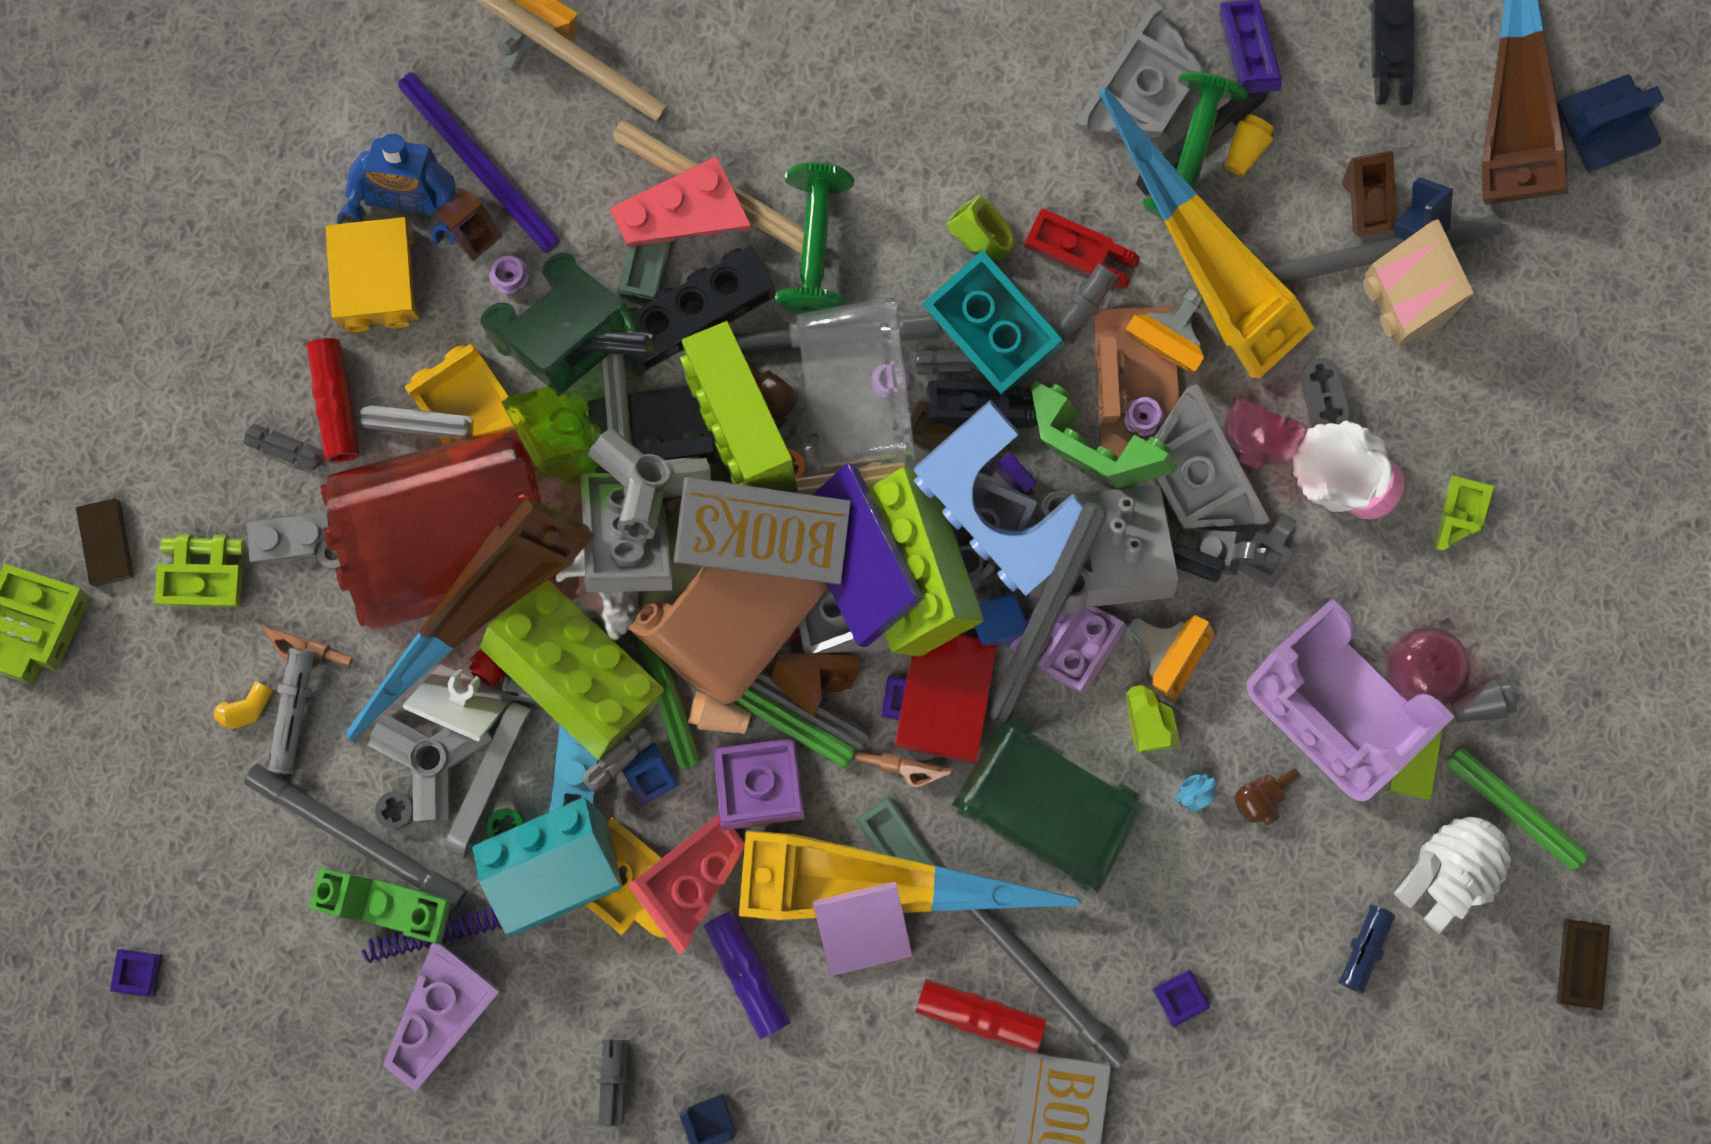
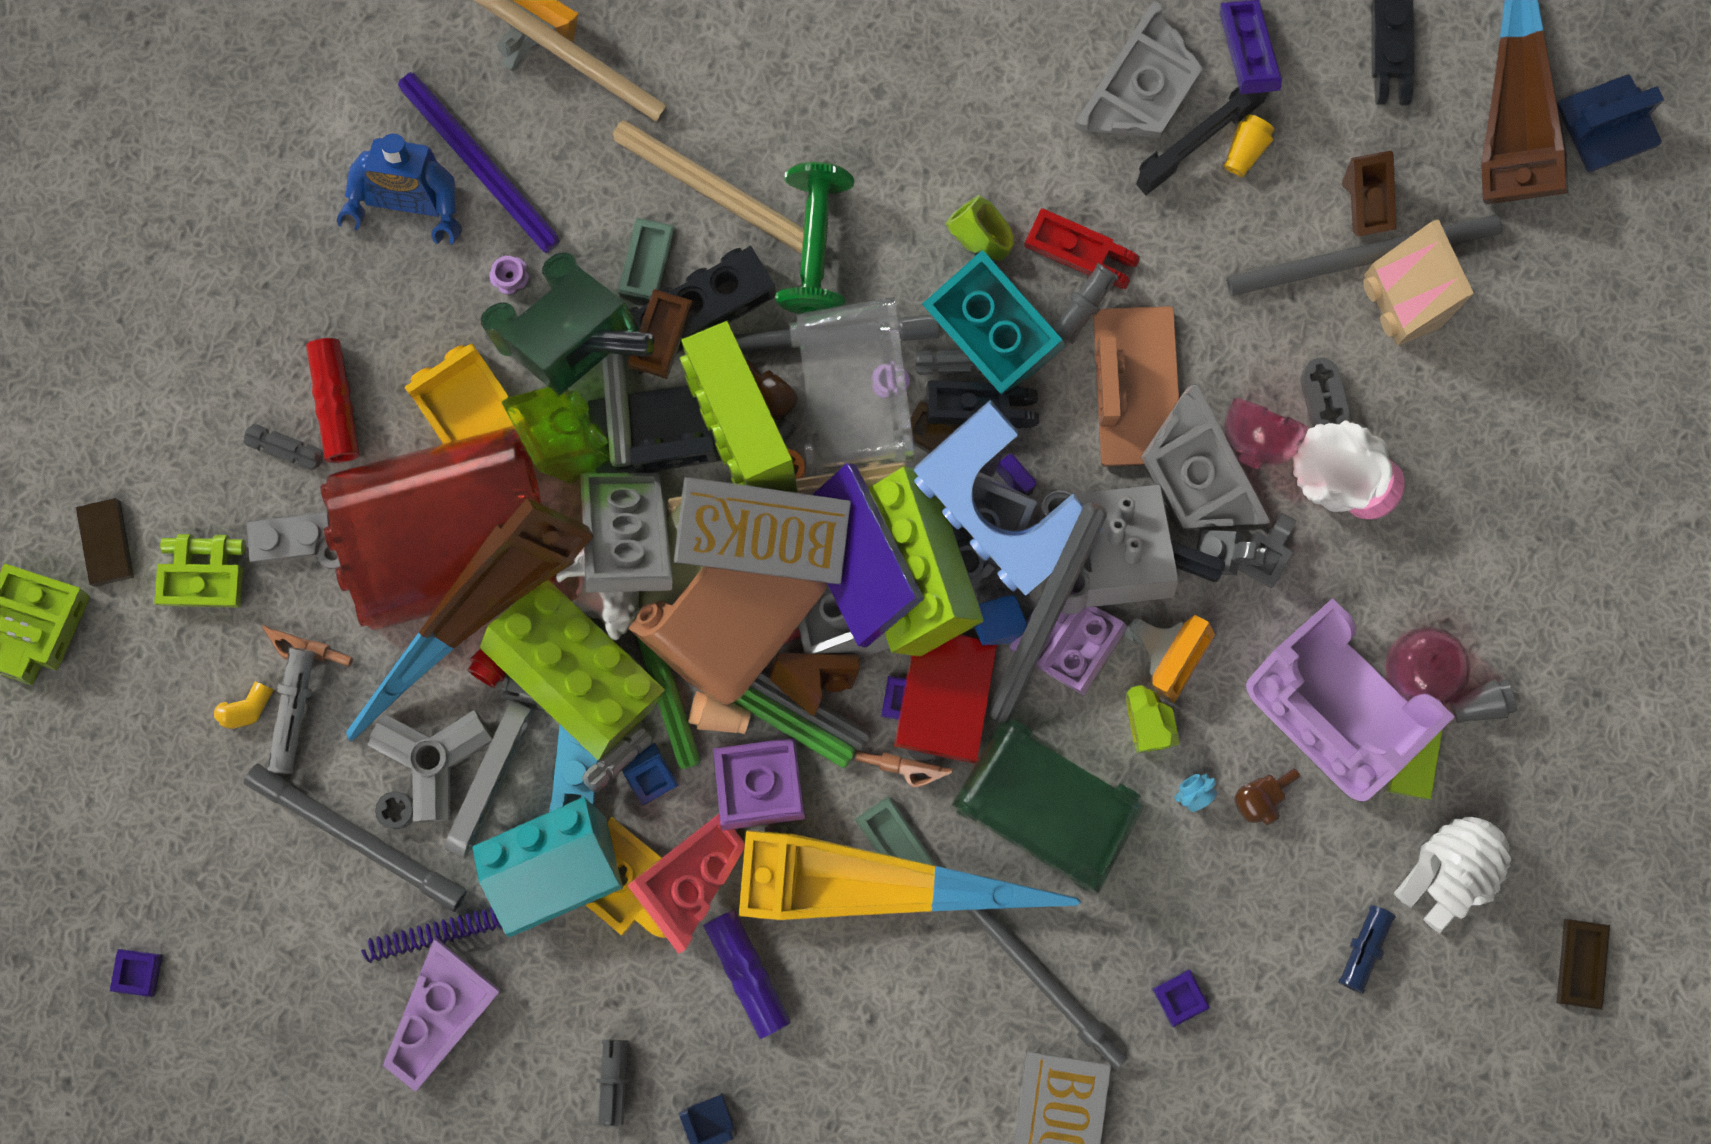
bright green slope [308,867,452,944] -> none
yellow panel [325,217,420,333] -> none
light grey axle [360,405,474,440] -> none
white piece [403,664,511,742] -> none
reddish brown slope [434,189,503,261] -> none
green bush [486,808,526,838] -> none
light grey piece [588,428,711,542] -> none
coral wing [609,156,752,247] -> none
lavender slope [813,882,912,976] -> none
red axle [915,979,1046,1054] -> none
bright green slope [1031,380,1178,489] -> none
yellow plate [1099,88,1314,378] -> none
lavender plate [1124,397,1164,436] -> none
light orange piece [1125,289,1204,375] -> none
green hose [1143,71,1248,218] -> none
dark blue panel [1394,177,1453,240] -> none
lime slope [1435,475,1494,551] -> none
bright green axle [1446,748,1588,870] -> none
none -> reddish brown tile [628,289,693,379]

